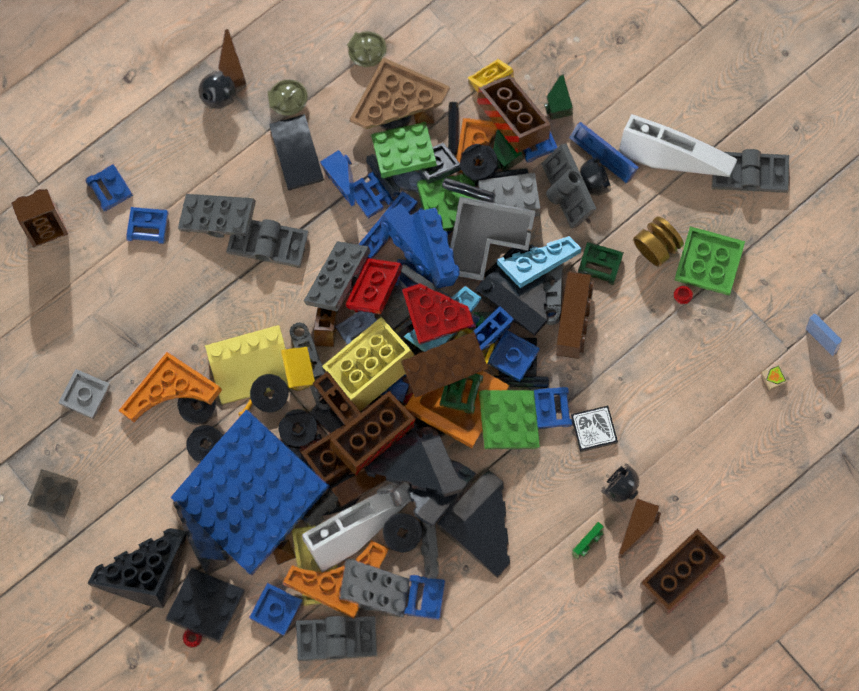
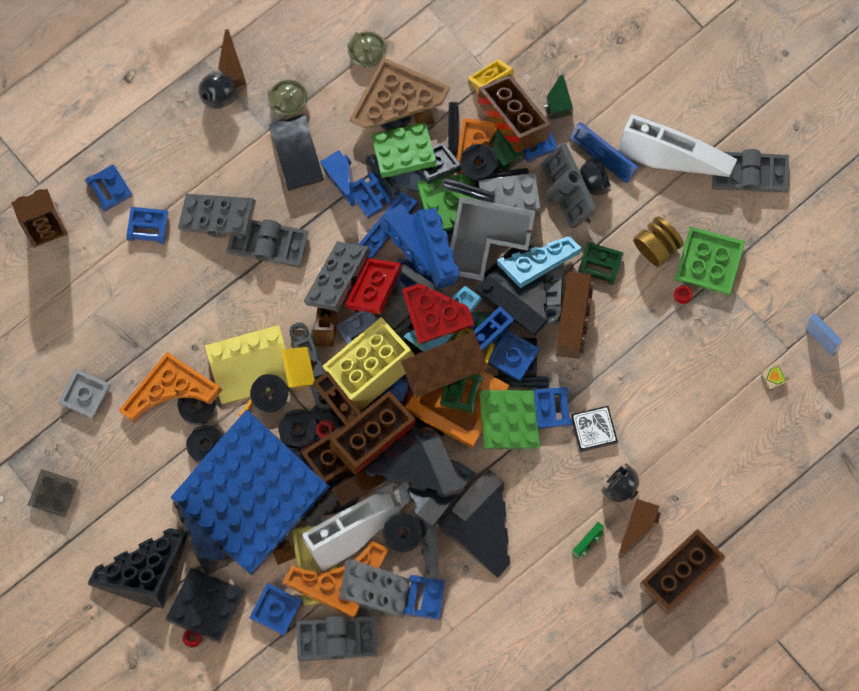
none -> red plate [316,420,336,439]

